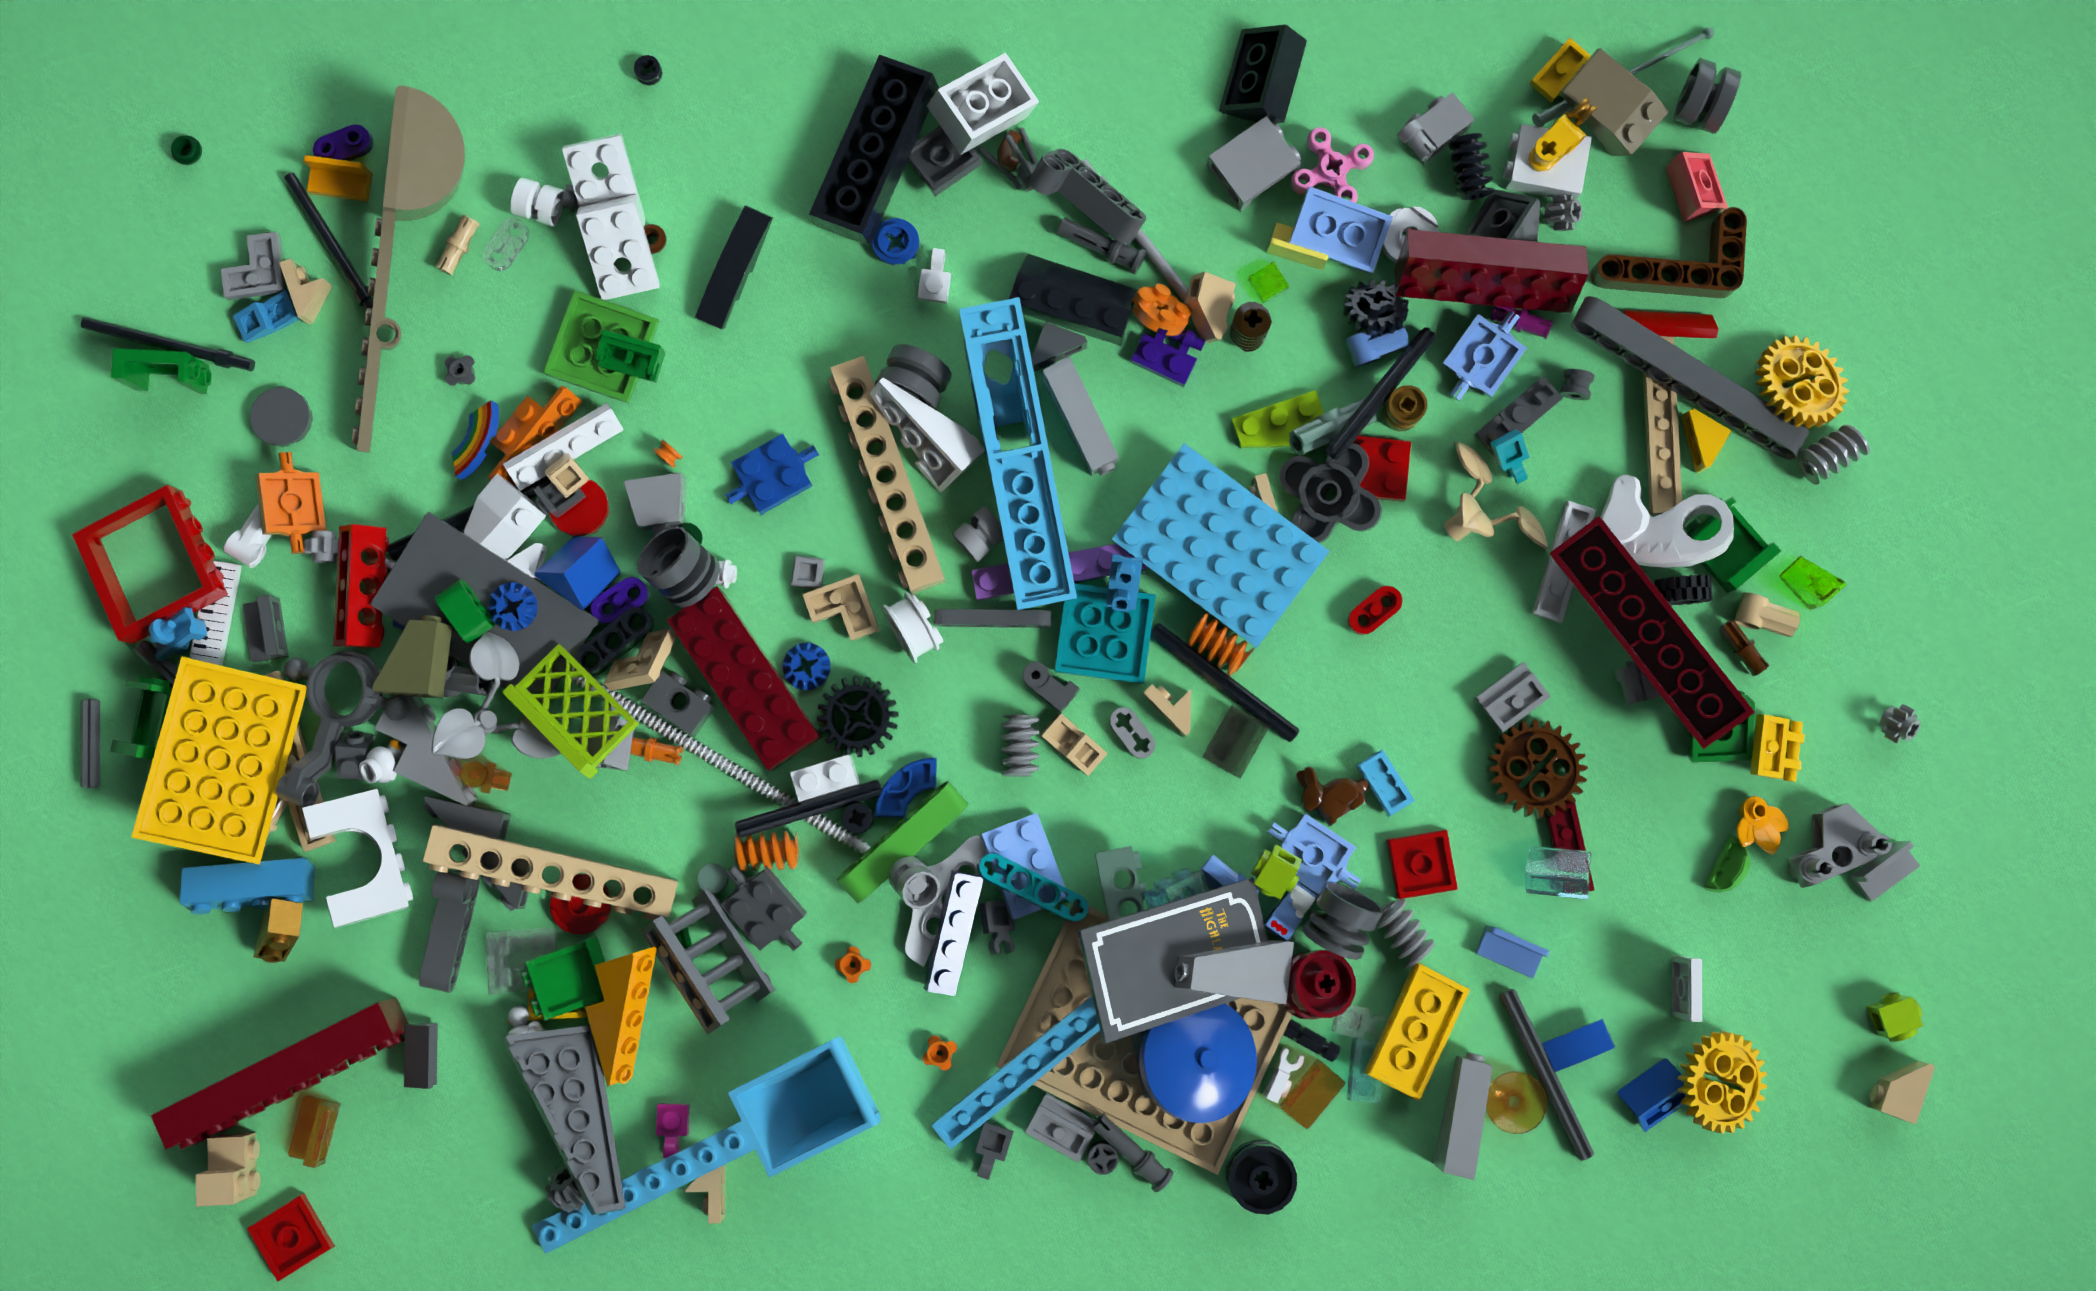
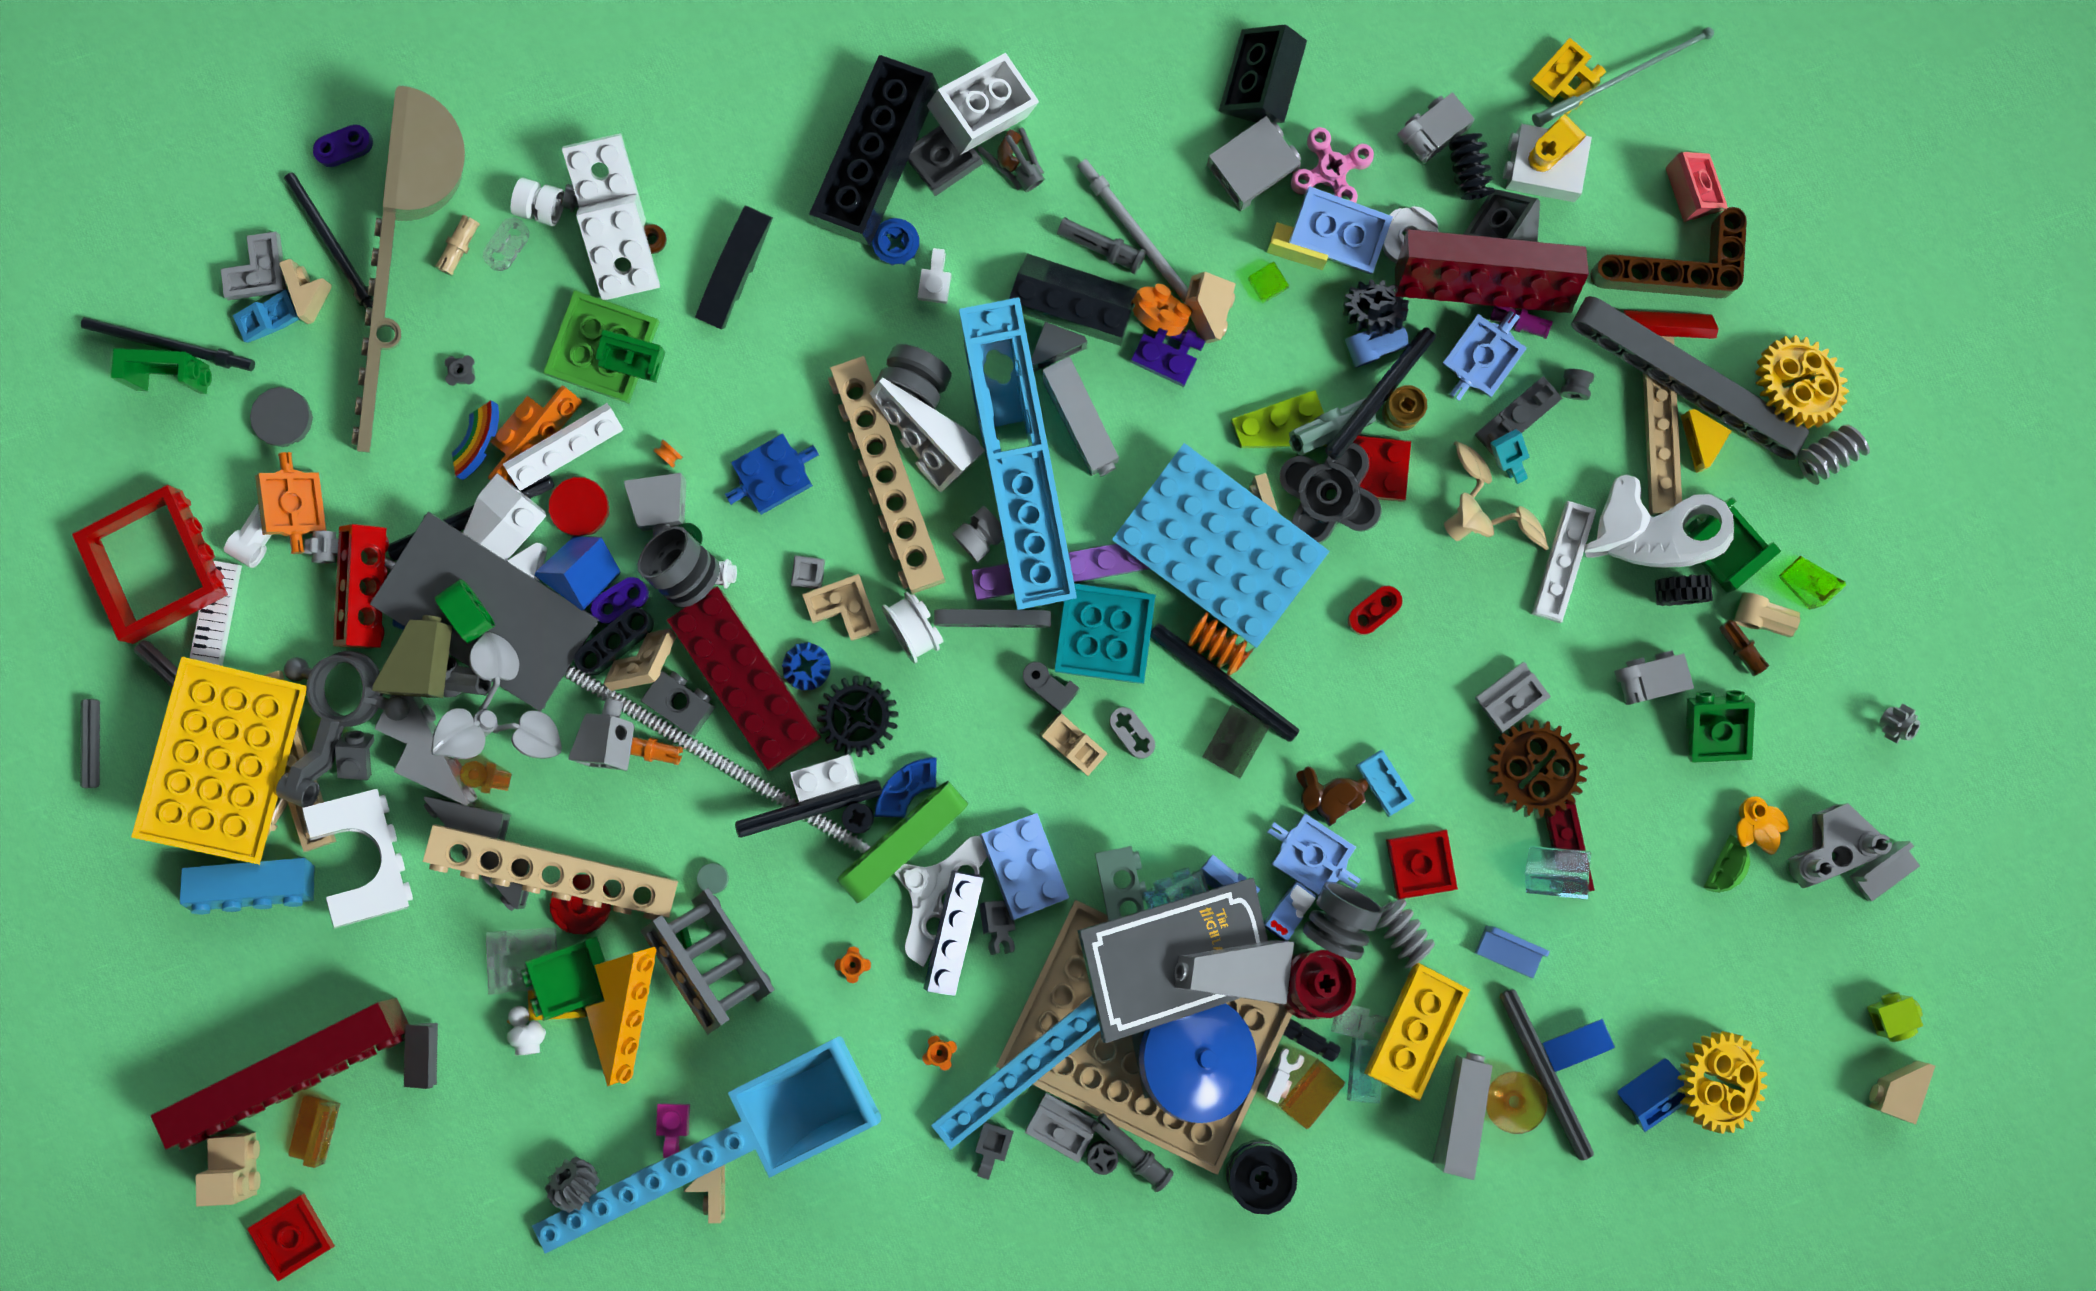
green panel [110,676,172,760] -> none
dark azure hips [149,607,207,661] -> none
dark green plate [171,135,202,165] -> none
dark grey panel [243,595,289,663] -> none
pearl gold slope [253,899,303,963] -> none
light orange panel [303,155,373,202] -> none
white animal [359,739,406,783] -> none
dark grey beam [419,870,480,993] -> none
blue gear [487,582,538,631] -> none
lime fence [502,644,639,779] -> none
dark grey wing [502,1025,626,1215] -> none
dark grey bracket [534,482,587,518] -> none
tan slope [545,453,590,498] -> none
black bush [634,55,663,86] -> none
dark grey plate [720,865,807,951] -> none
orange piece [734,831,799,871] -> none
light grey wheel [889,856,940,909] -> none
teal beam [977,853,1088,922] -> none
light grey piece [1001,715,1039,777] -> none
dark grey beam [1029,149,1146,244] -> none
dark azure hips [1106,554,1143,612] -> none
tan slope [1142,684,1191,737] -> none
dark brown piece [1229,302,1272,352] -> none
lime brick [1251,844,1302,899] -> none
light grey gear [1545,194,1582,231] -> none
dark red brick [1549,516,1755,749] -> none
dark tan slope [1560,48,1669,156] -> none
pearl gold bush [1567,97,1598,127] -> none
white tile [1672,956,1702,1022] -> none
dark grey wheel [1674,58,1741,134] -> none
yellow plate [1750,714,1805,782] -> none

